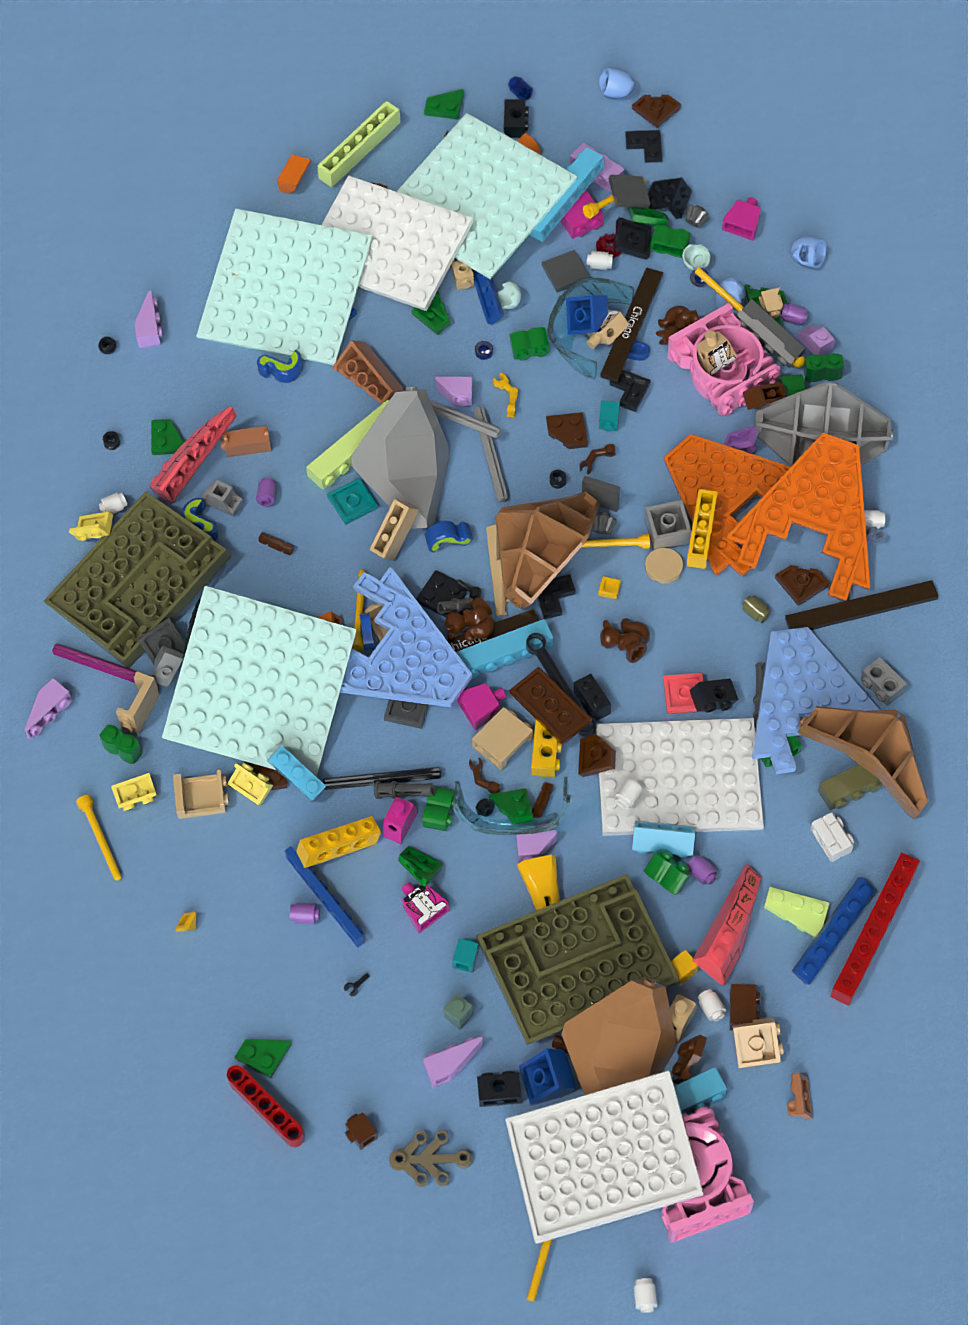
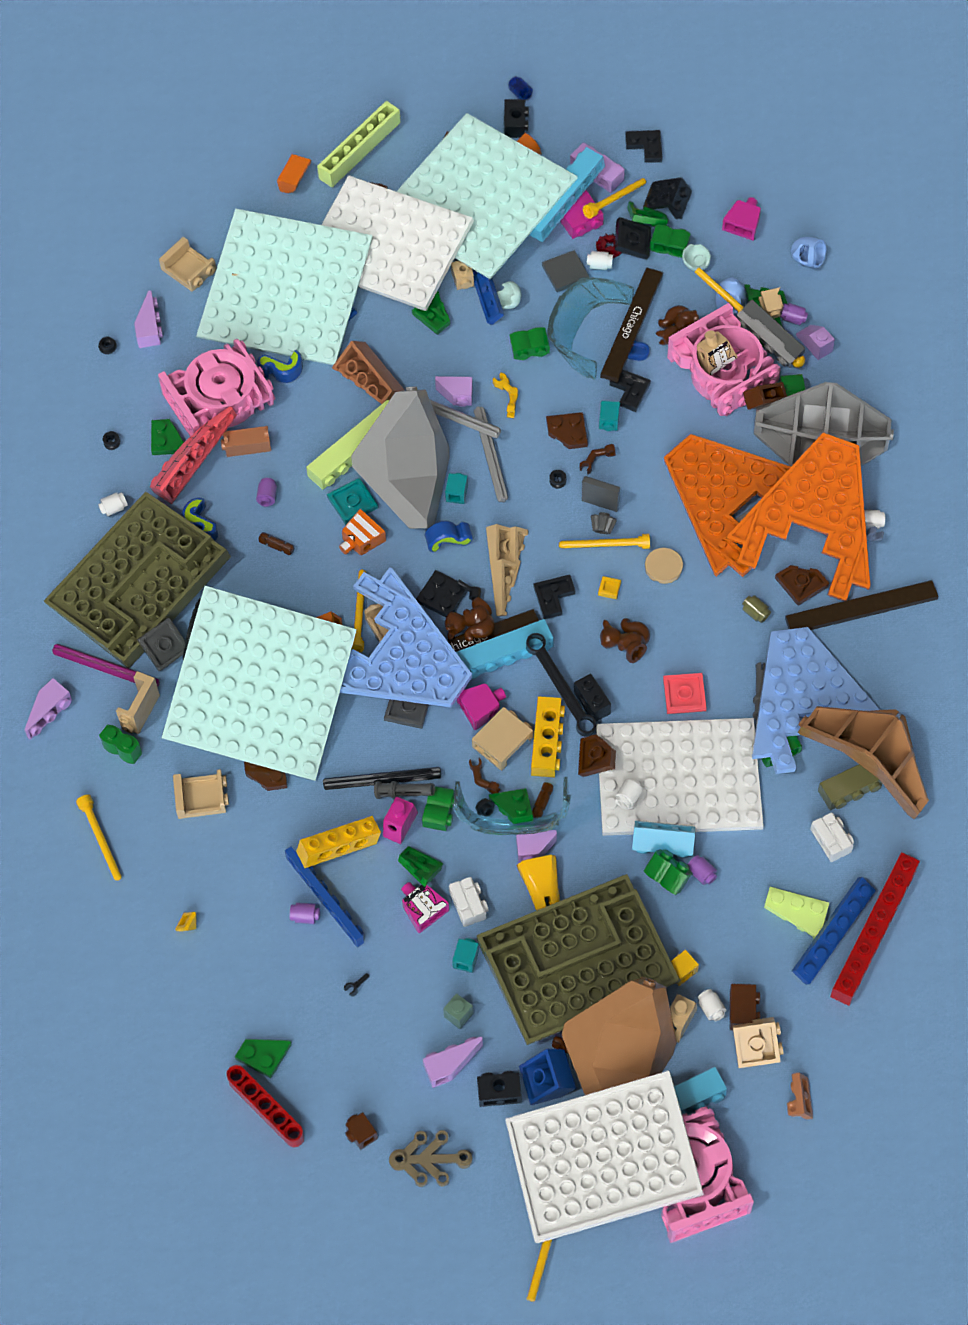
light yellow bracket [69,511,113,541] -> none
light yellow bracket [111,773,157,811] -> none
light grey brick [150,646,183,687] -> none
light grey brick [201,480,243,517] -> none
light yellow bracket [227,762,273,805] -> none
medium azure brick [267,745,326,801] -> none
blue beam [360,613,374,650] -> none
tan brick [369,499,419,560] -> none
green wing [424,89,464,120] -> none
flat silver pin [437,598,473,614] -> none
clear blue tile [475,341,493,360] -> none
medium nougat panel [495,491,600,610] -> none
reddish brown tile [509,667,592,746] -> none
blue slope [566,295,608,335] -> none
tan torso [586,310,629,349] -> none
light blue piece [599,68,635,98] -> none
dark grey tile [608,175,650,208] -> none
reddish brown plate [632,94,681,128] -> none
white brick [633,1278,658,1313] -> none
light grey brick [644,500,692,550] -> none
reddish brown plate [671,1034,707,1084] -> none
dark grey piece [685,205,710,228] -> none
yellow brick [687,489,718,569] -> none
black brick [689,678,739,713] -> none
clear blue tile [690,268,709,287] -> none
coral wedge [692,865,762,986] -> none
medium lavender tile [724,426,759,453] -> none
green brick [804,353,844,382] -> none
light grey brick [861,657,907,706] -> none
none -> bright pink brick [158,339,275,436]
none -> tan panel [159,237,216,292]
none -> orange torso [339,509,386,555]
none -> teal brick [445,473,468,504]
none -> white brick [449,877,489,927]

